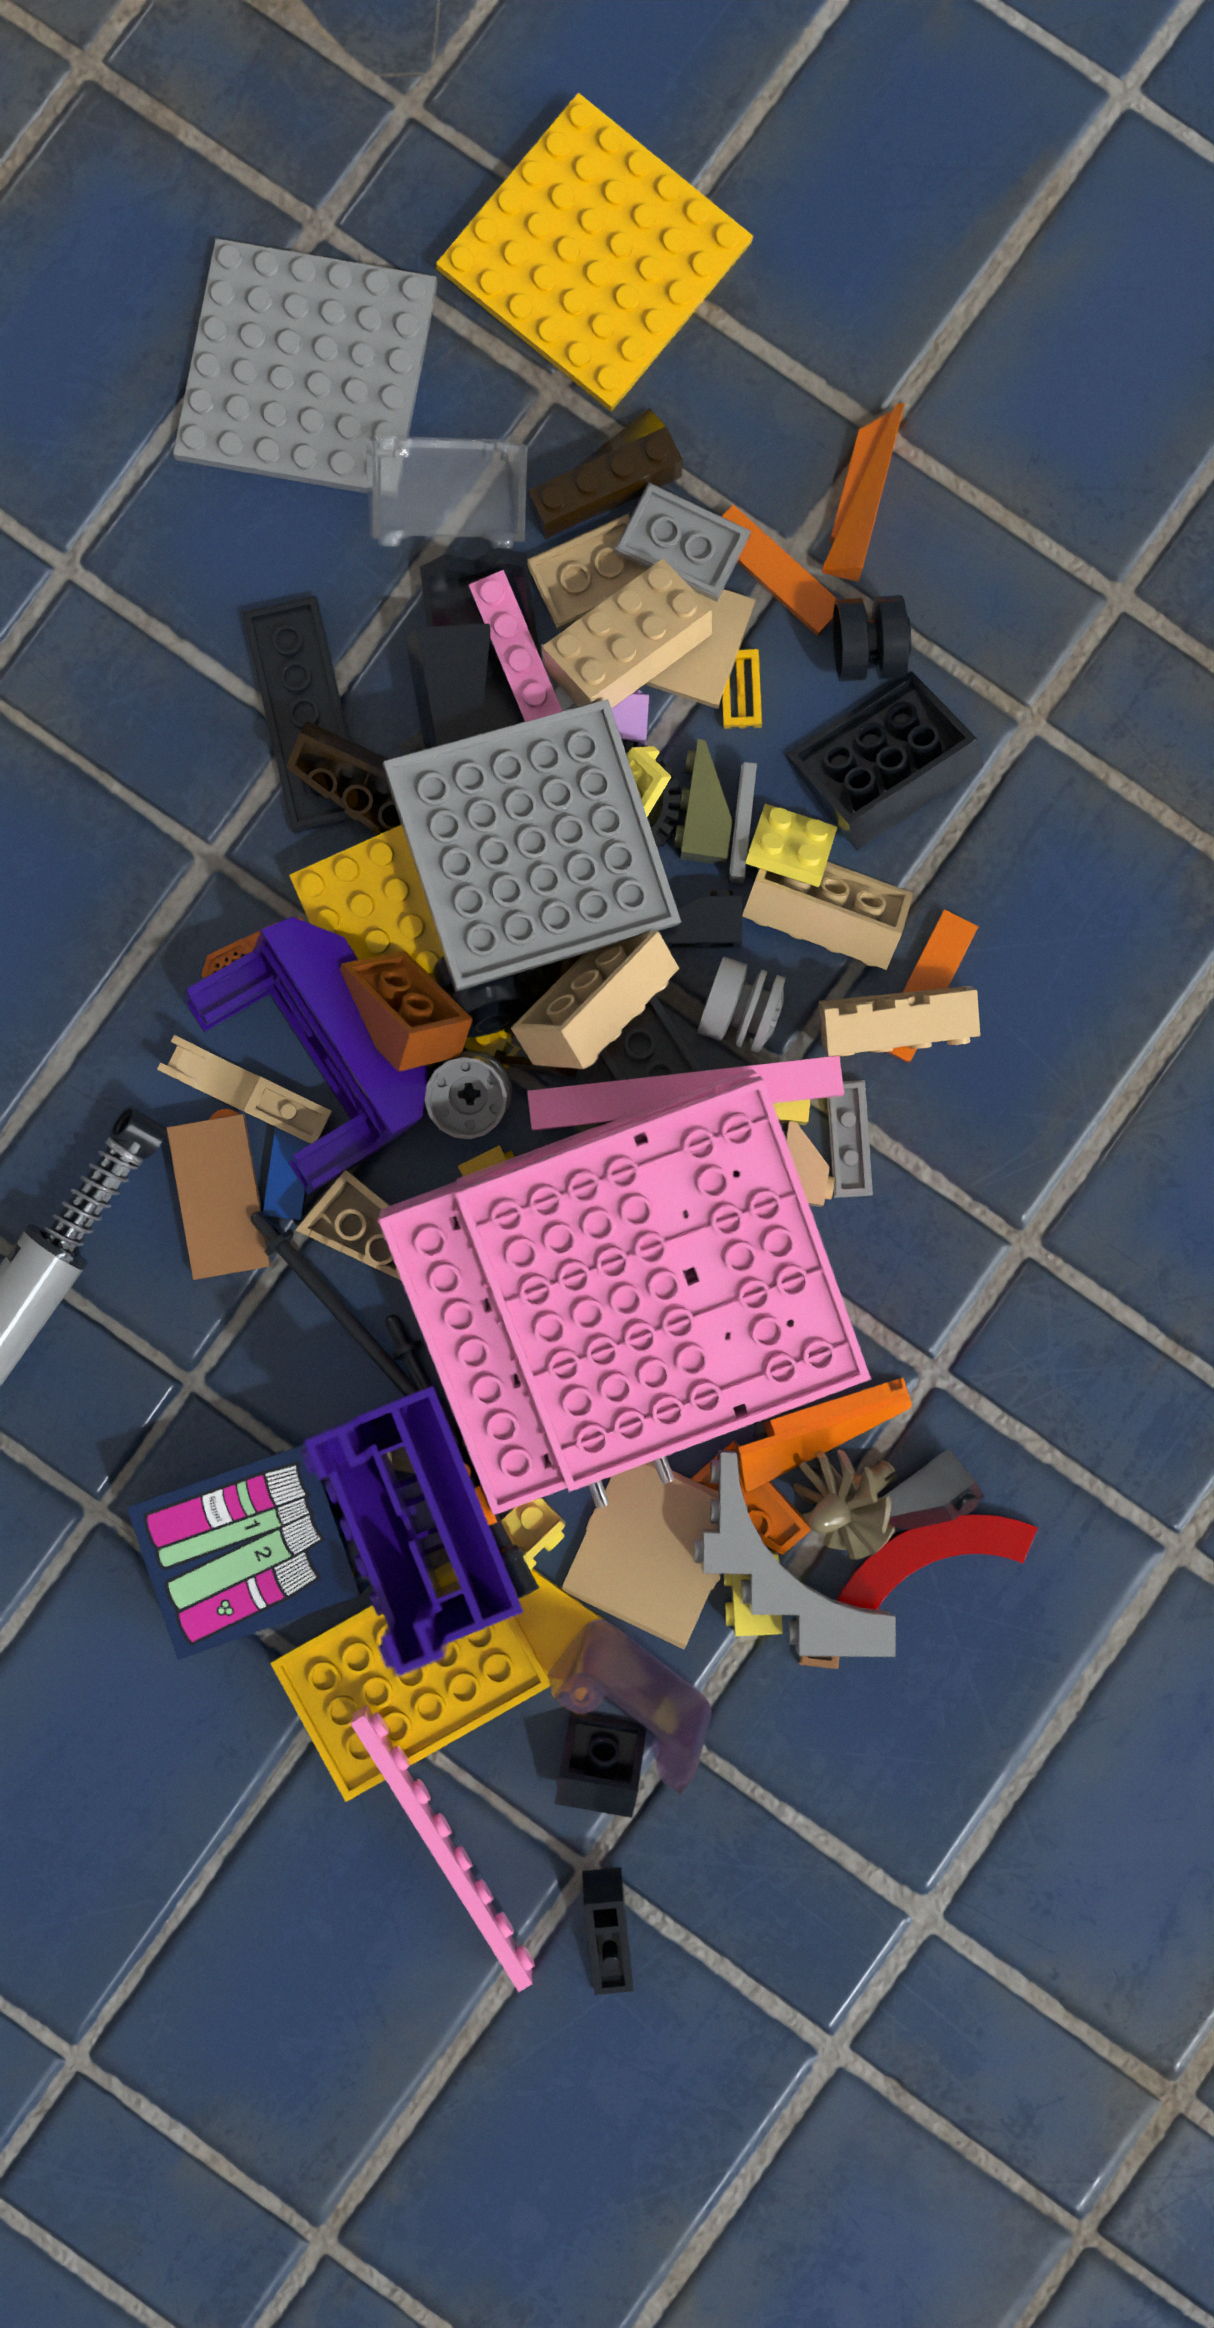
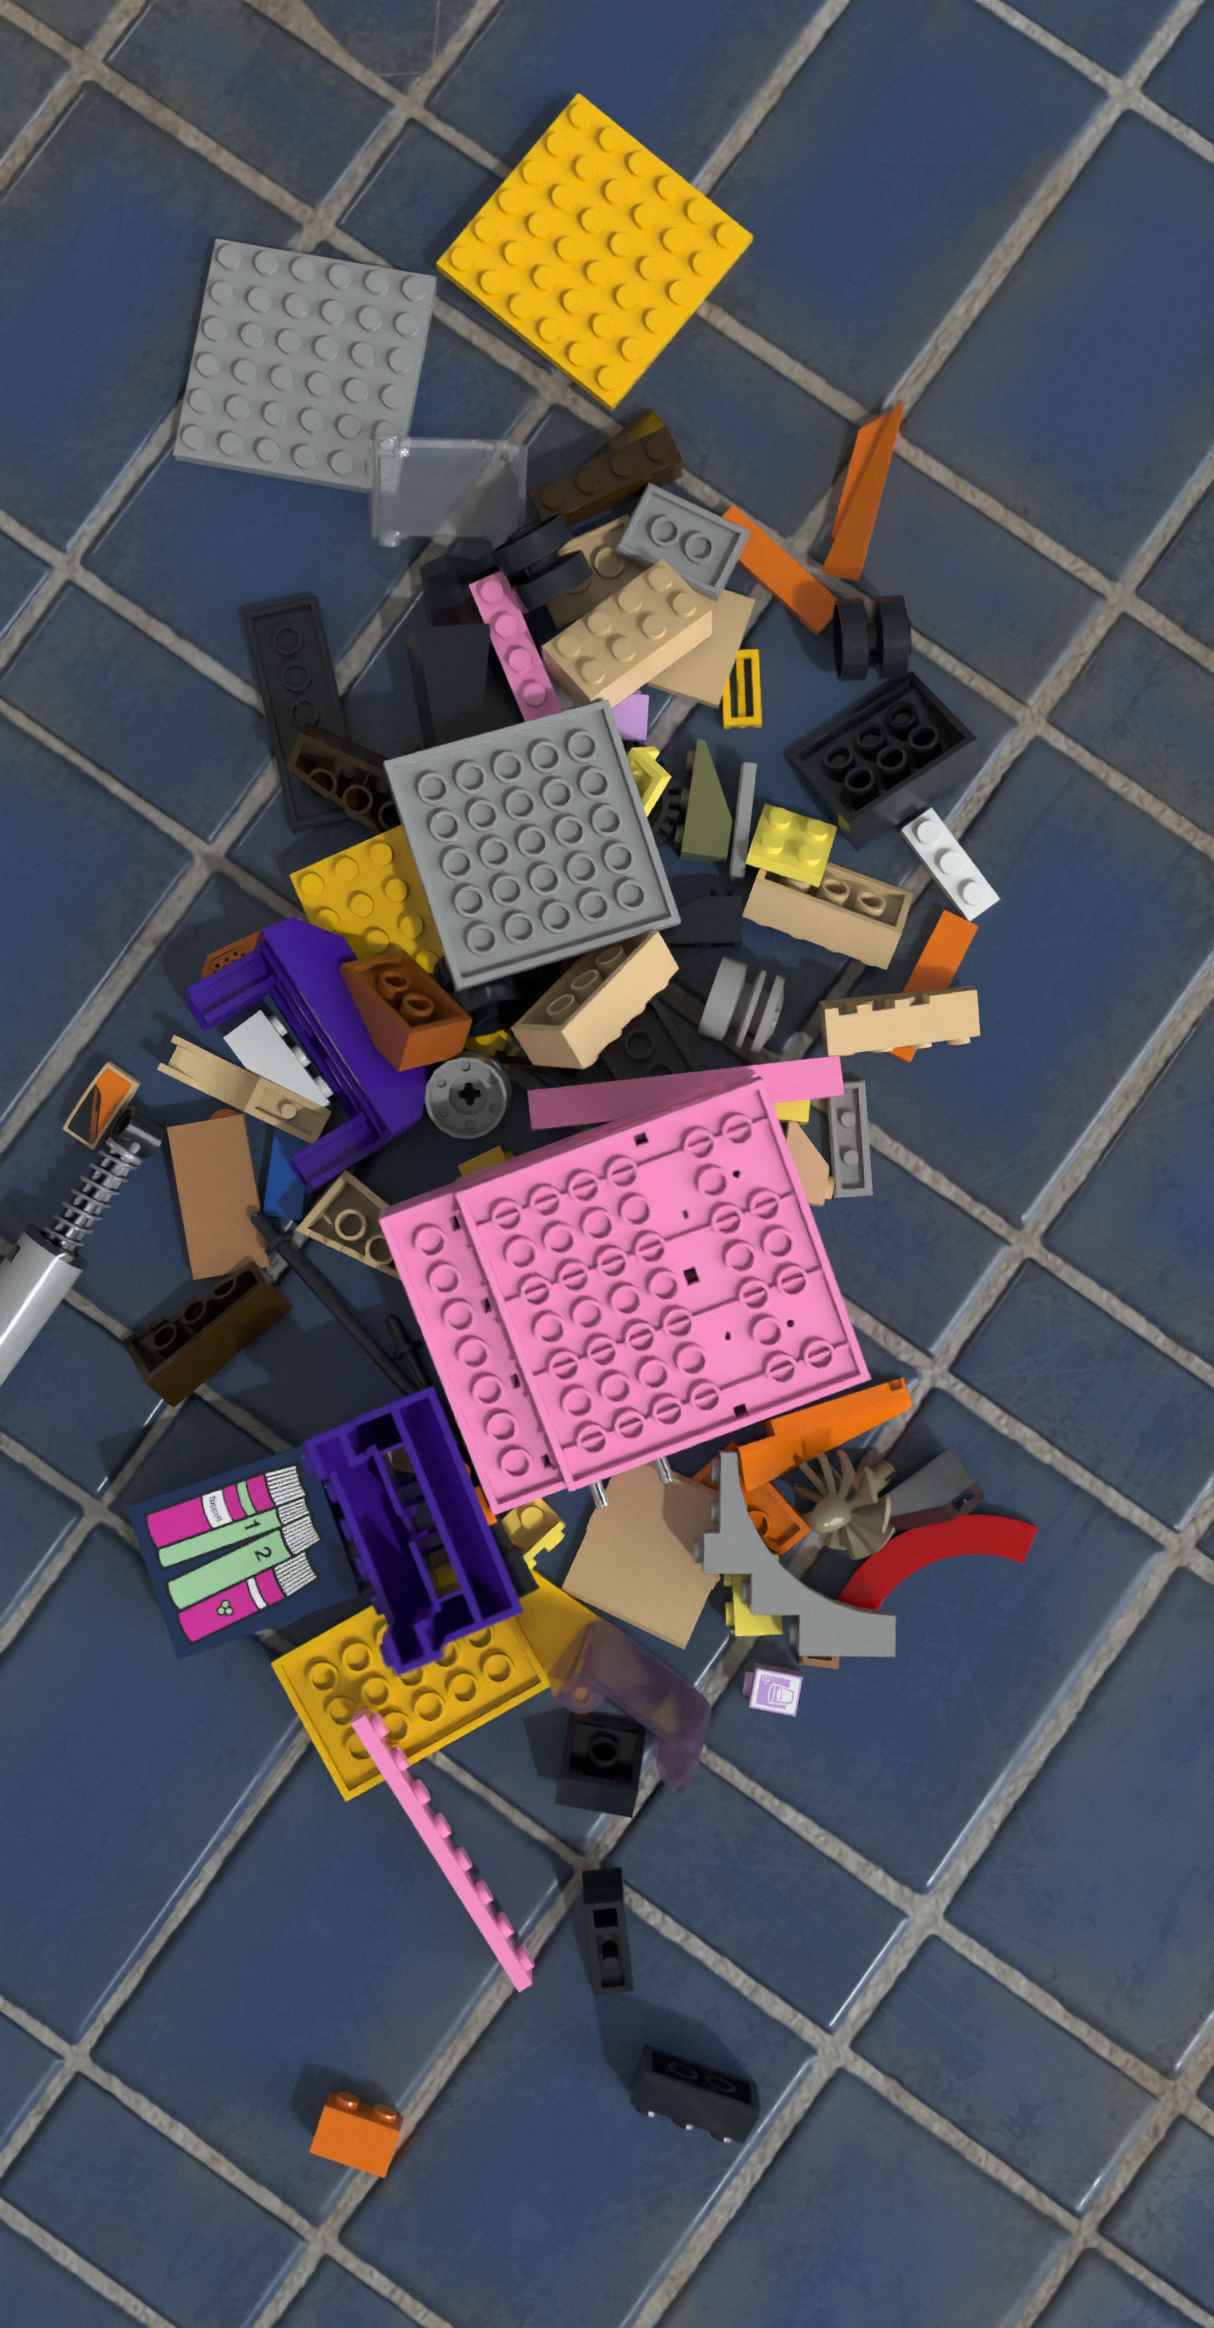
none -> slope [62,1061,141,1151]
none -> dark brown wedge [122,1261,293,1408]
none -> white slope [223,1010,334,1110]
none -> orange piece [309,2092,404,2178]
none -> black wheel [491,513,593,613]
none -> black slope [629,2044,761,2144]
none -> lavender brick [741,1662,803,1717]
none -> white plate [899,807,1000,922]

